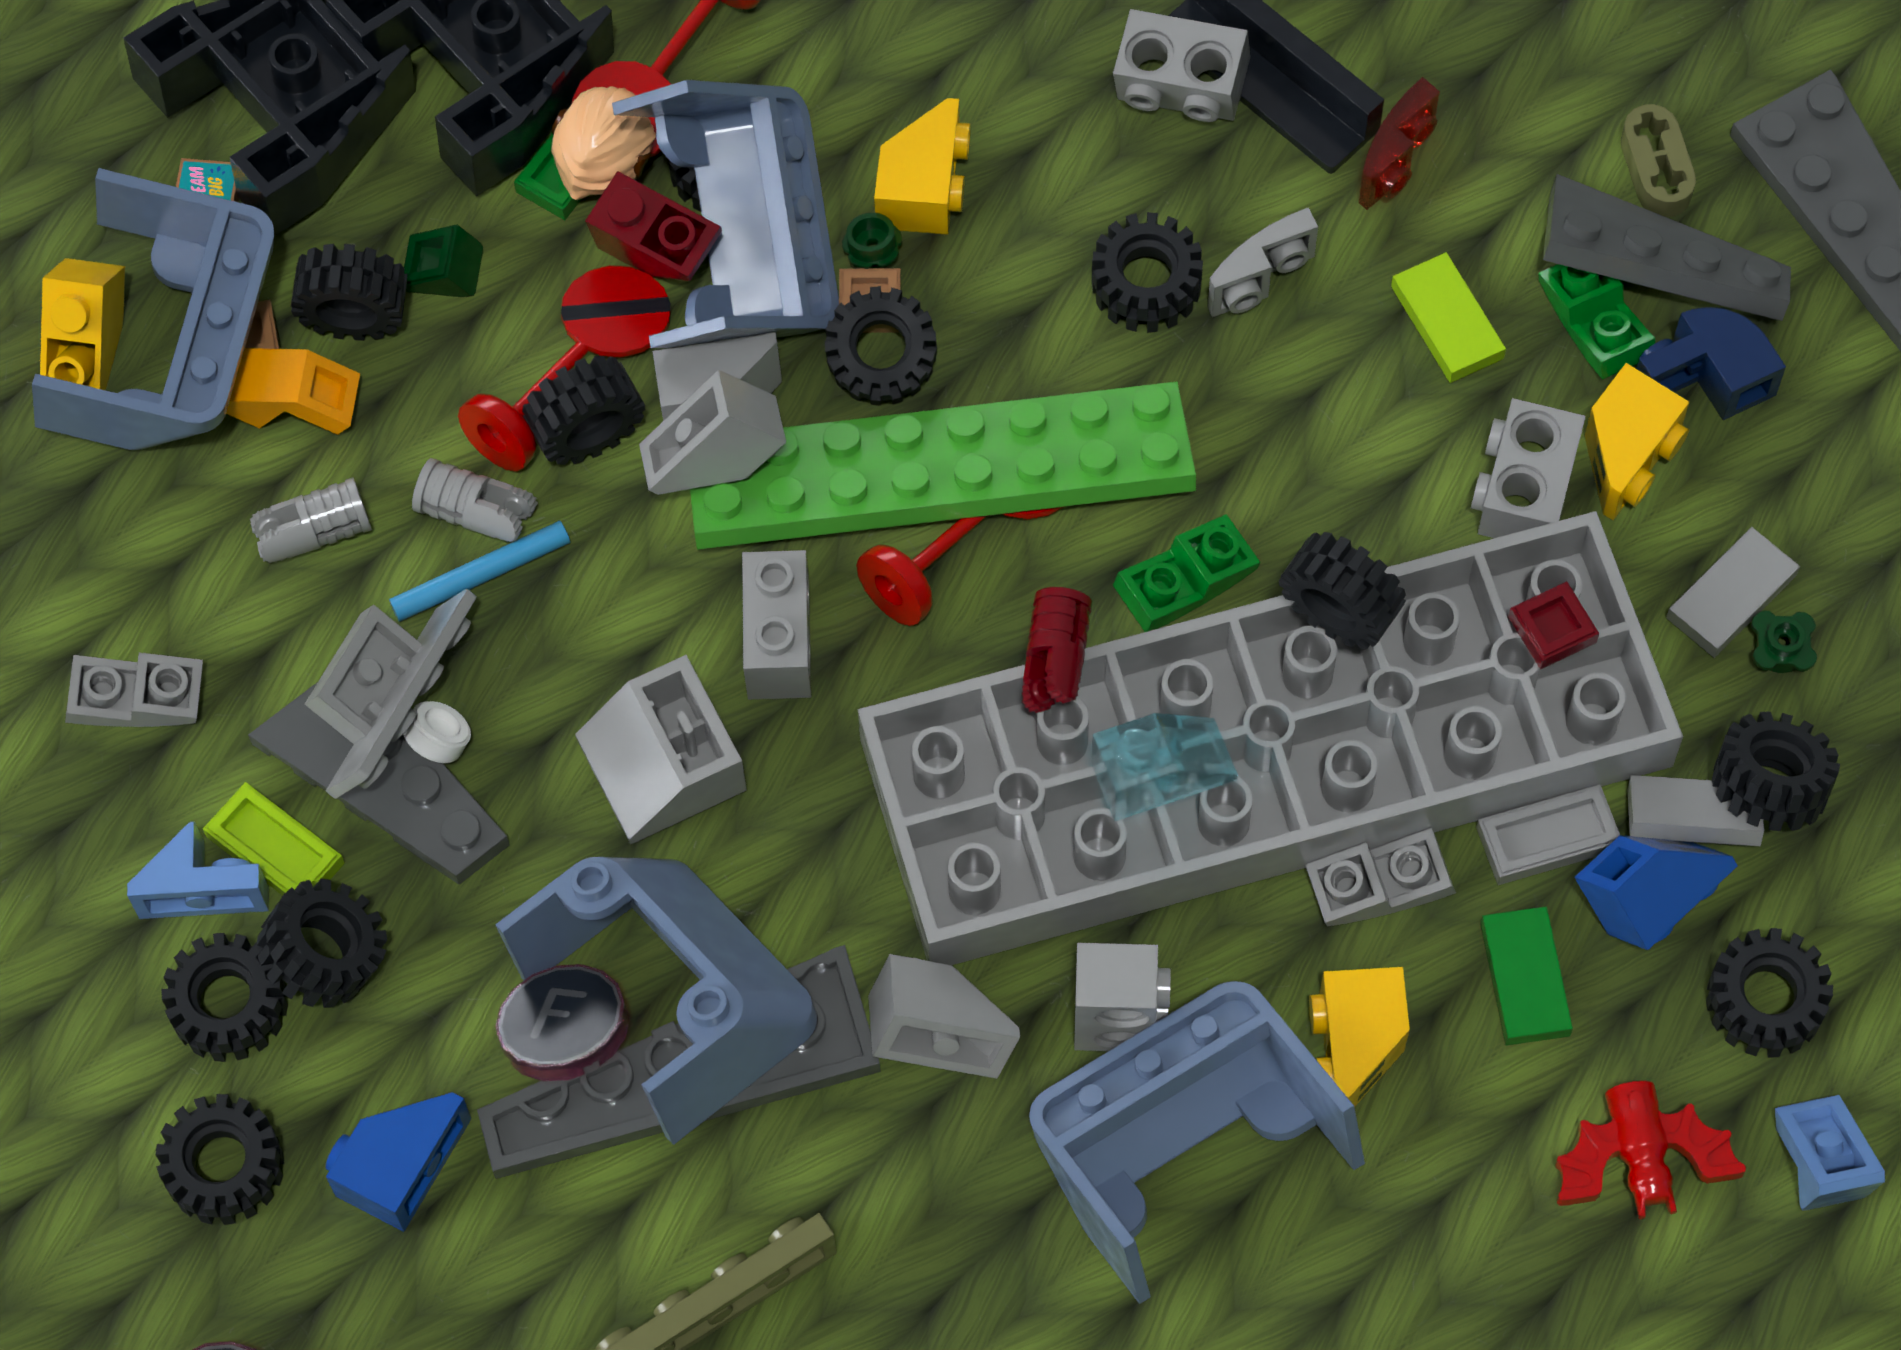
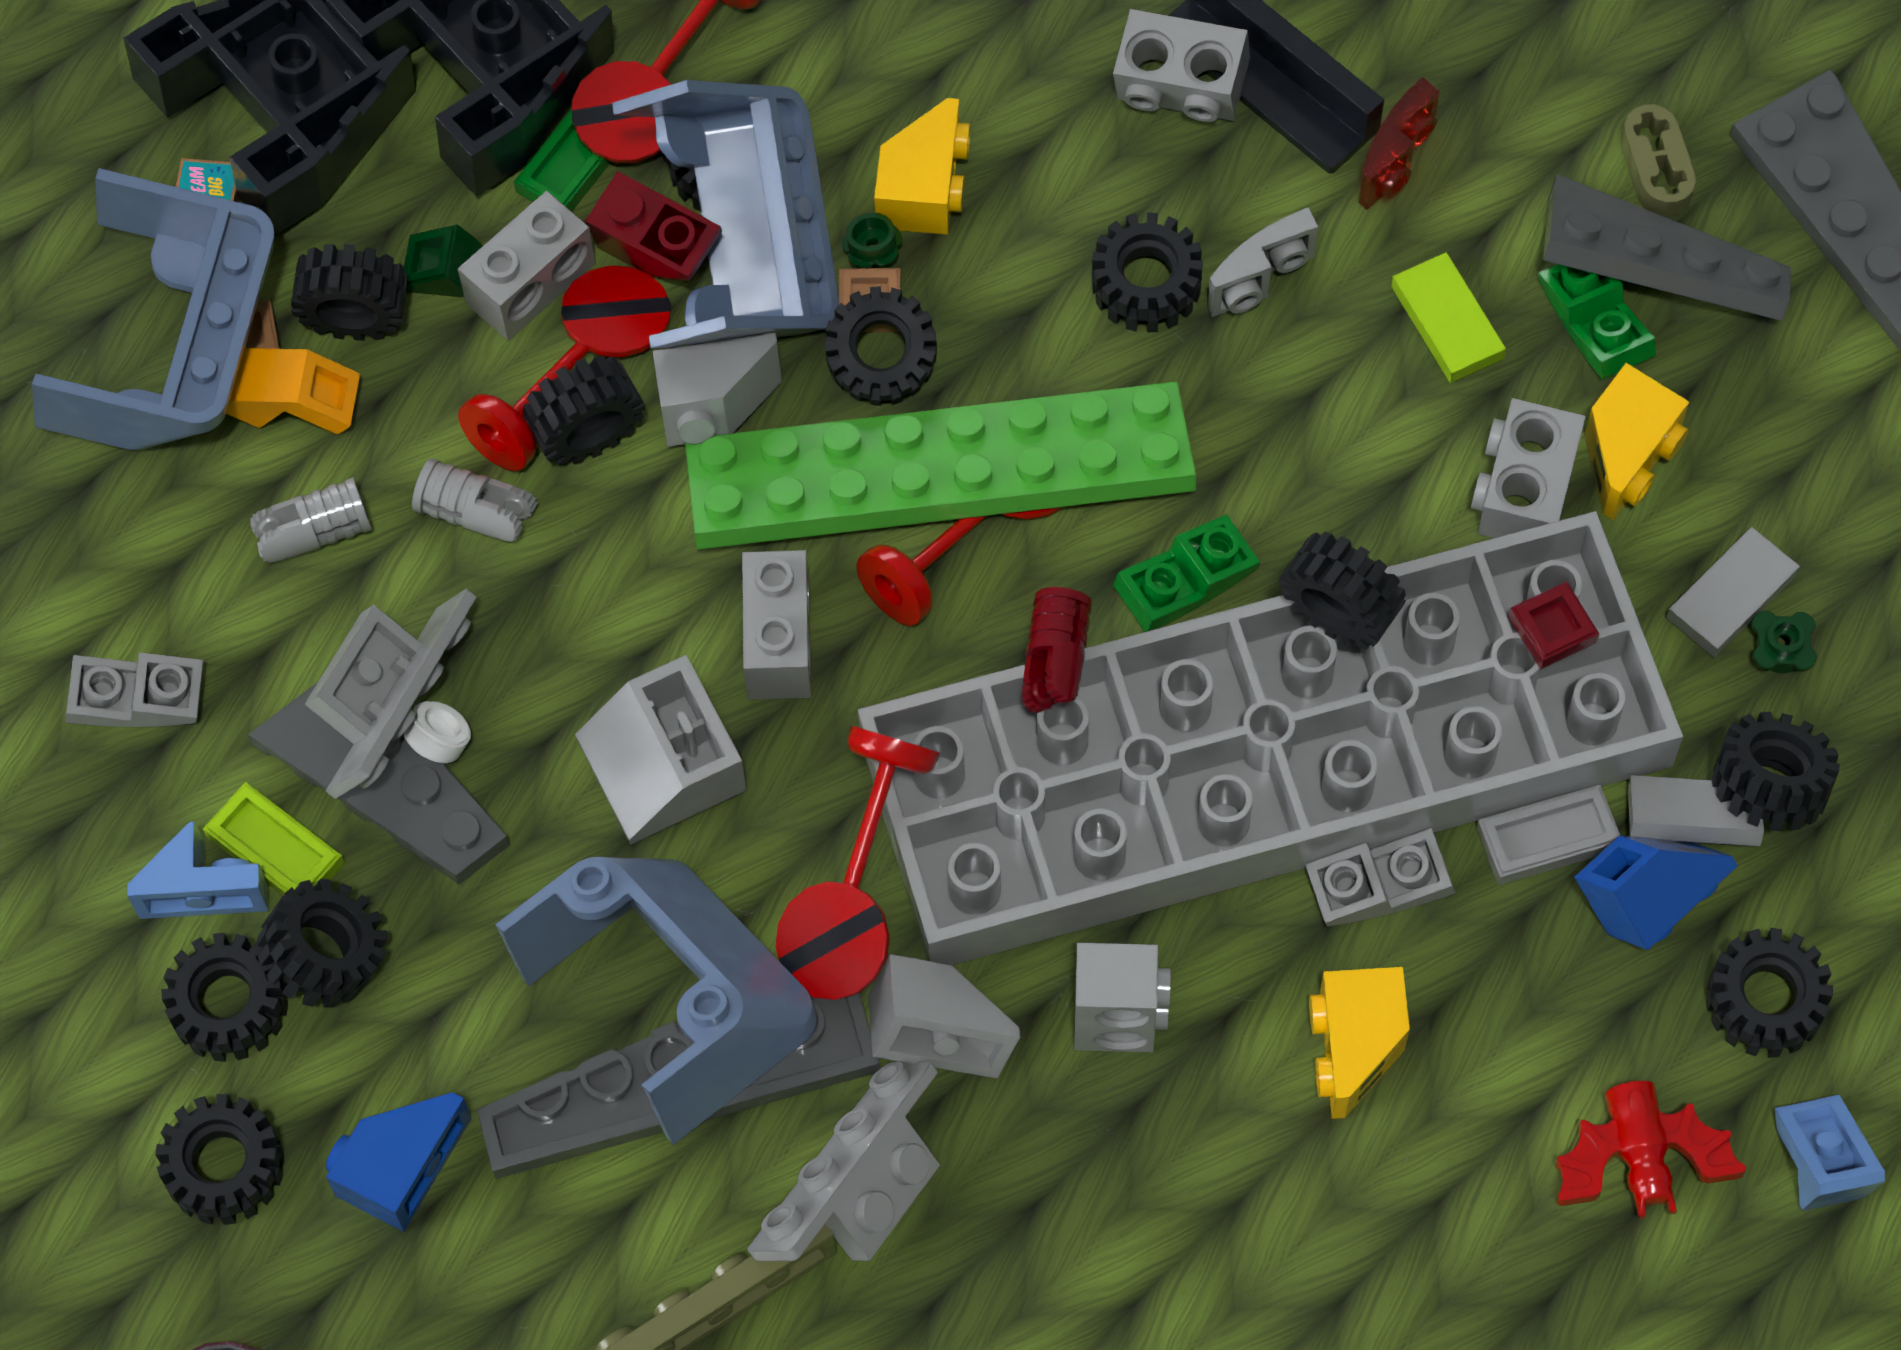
yellow slope [40,258,125,390] -> none
dark azure bar [389,520,570,622] -> none
black tile [495,964,630,1081] -> none
light nougat hair [551,86,656,200] -> none
light grey slope [639,369,786,495] -> none
sand blue windscreen [1029,981,1365,1304] -> none
clear light blue slope [1091,713,1238,822] -> none
green tile [1480,906,1573,1046] -> none
dark blue brick [1637,307,1786,420] -> none
none -> light grey brick [458,191,596,341]
none -> light grey bracket [748,1061,940,1261]
none -> red piece [775,726,940,1000]

